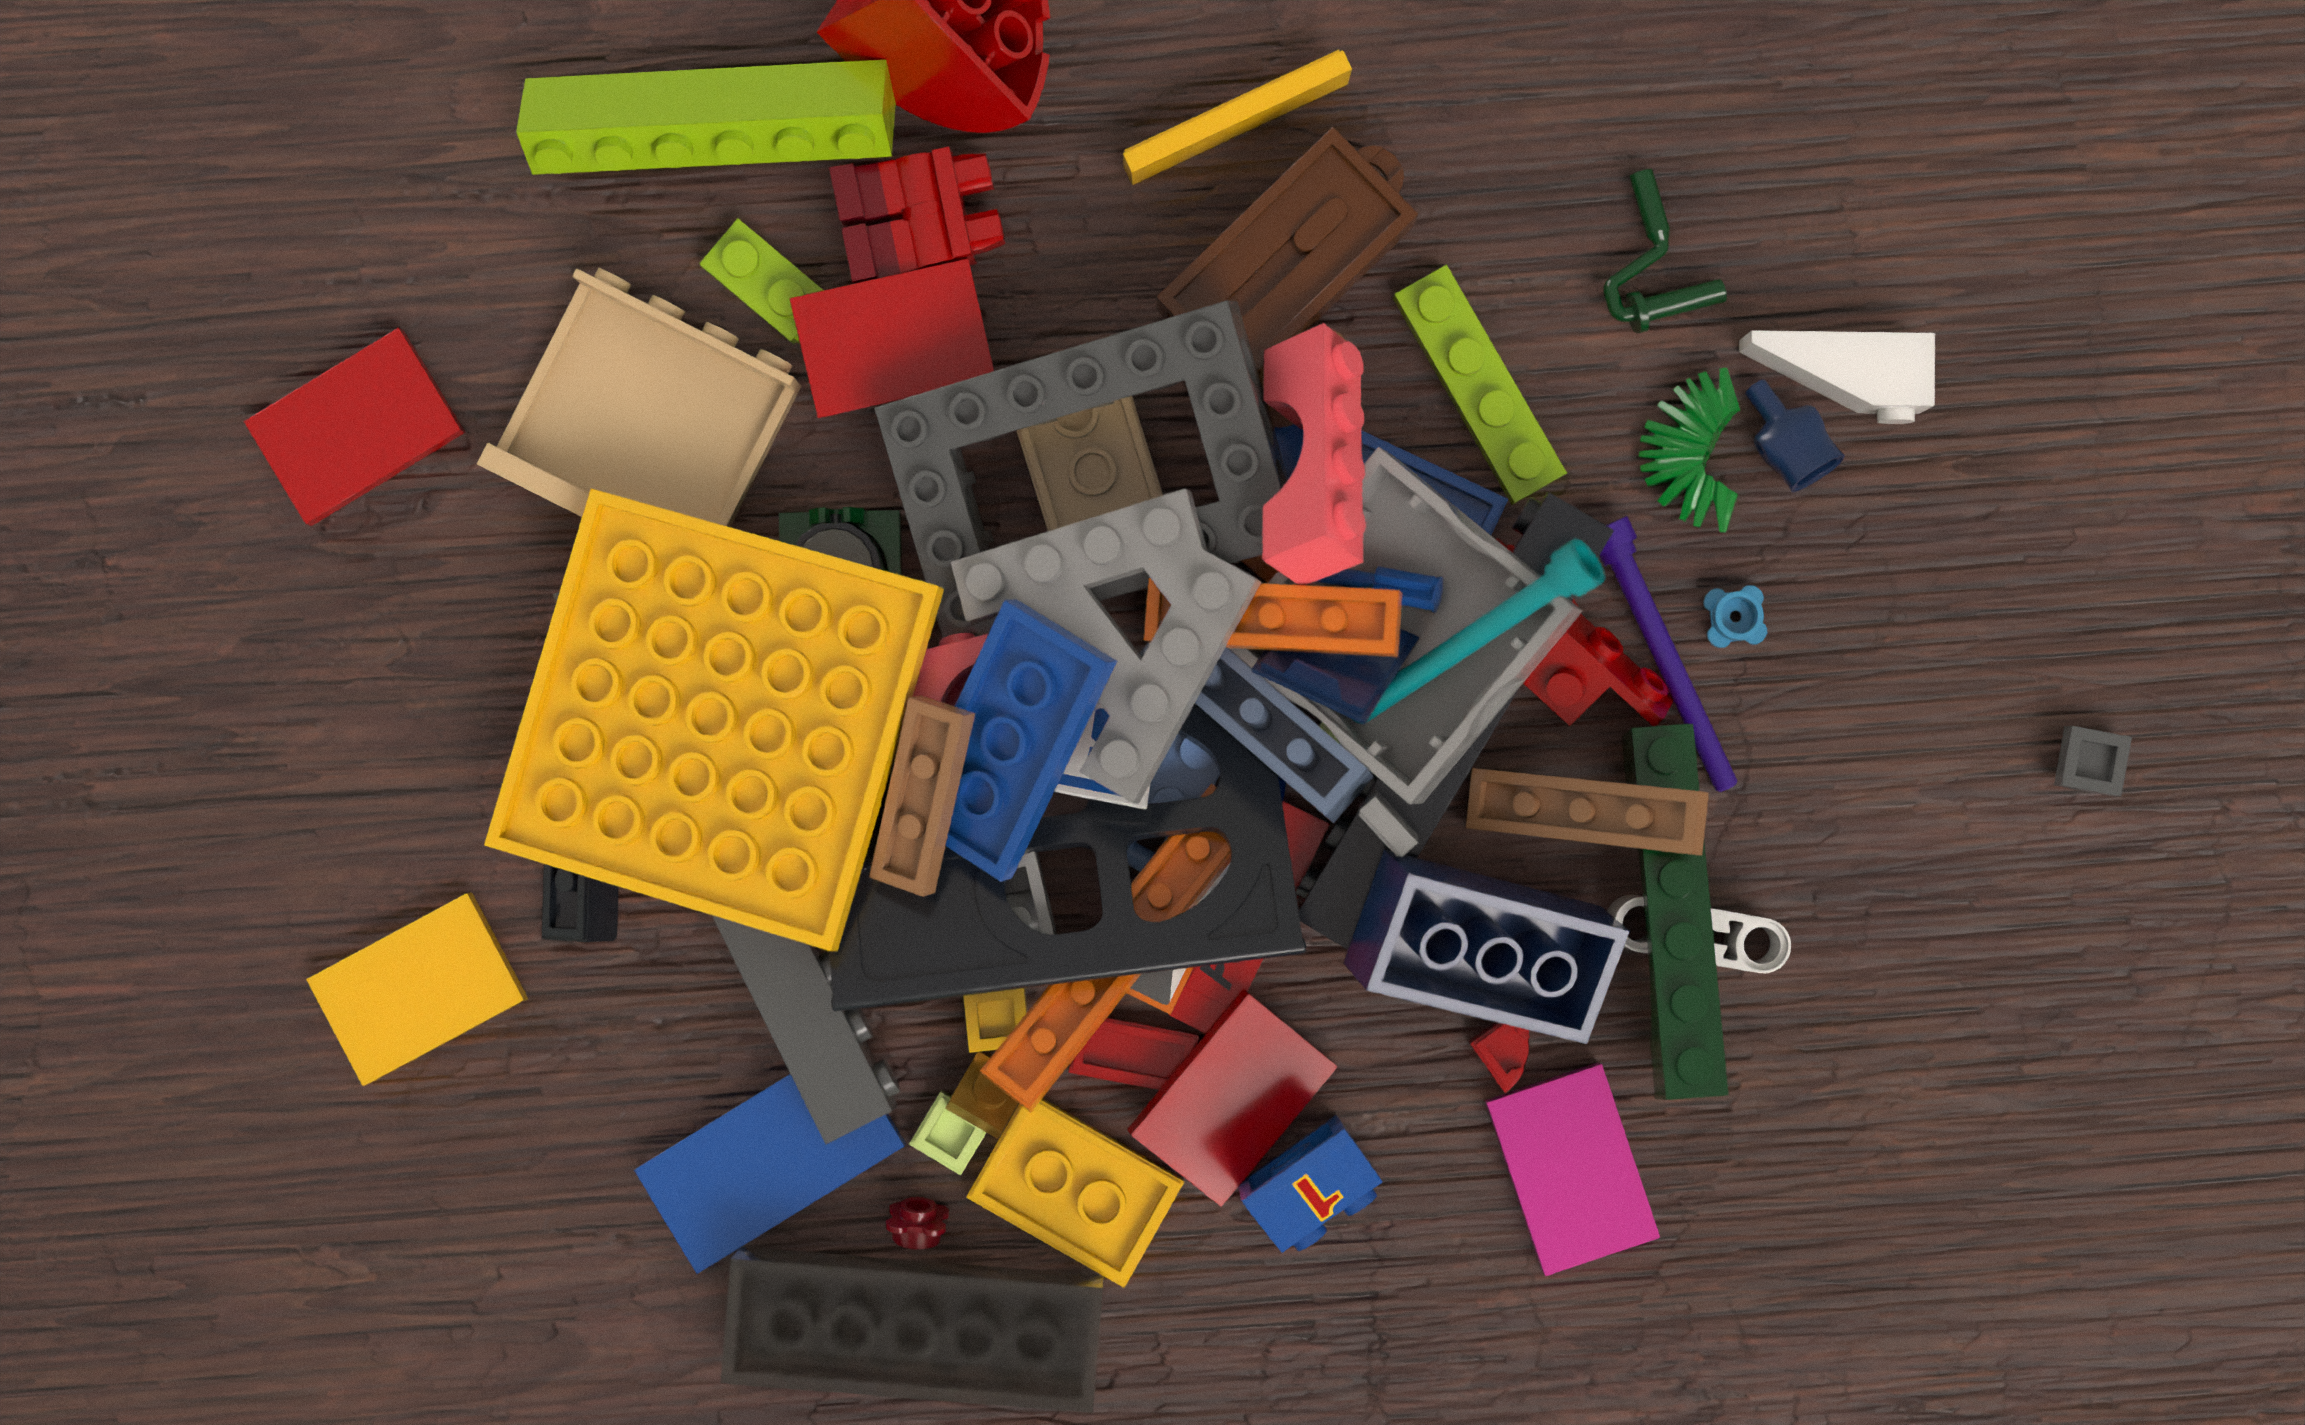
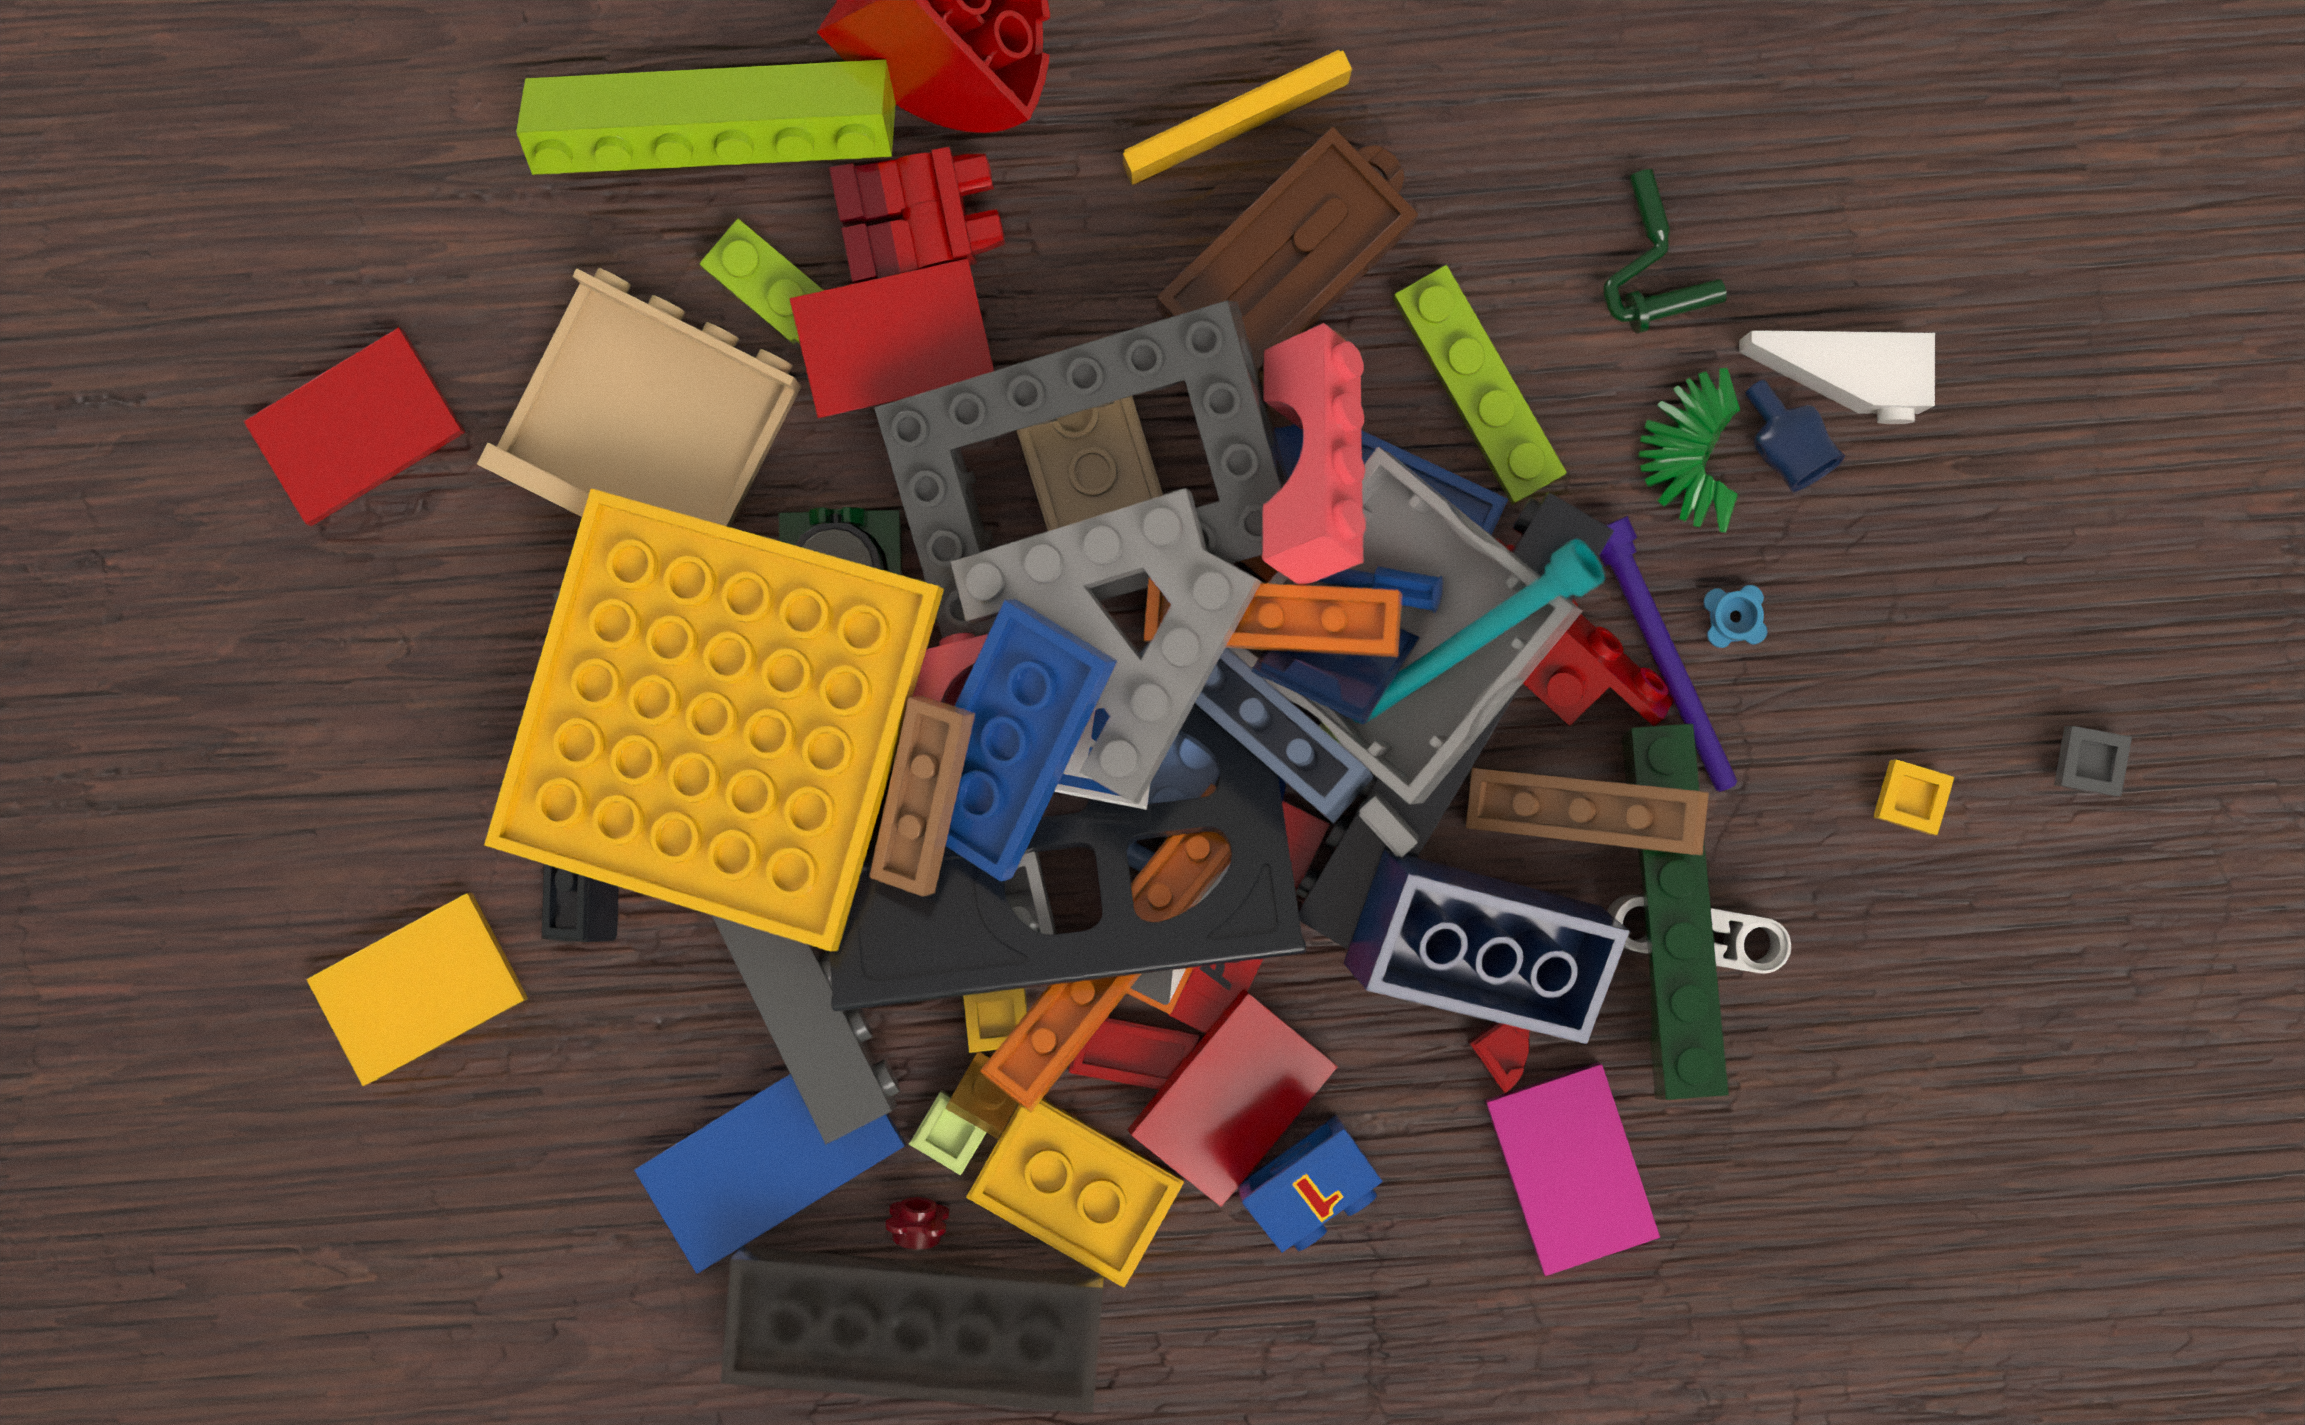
none -> yellow plate [1873,759,1954,835]

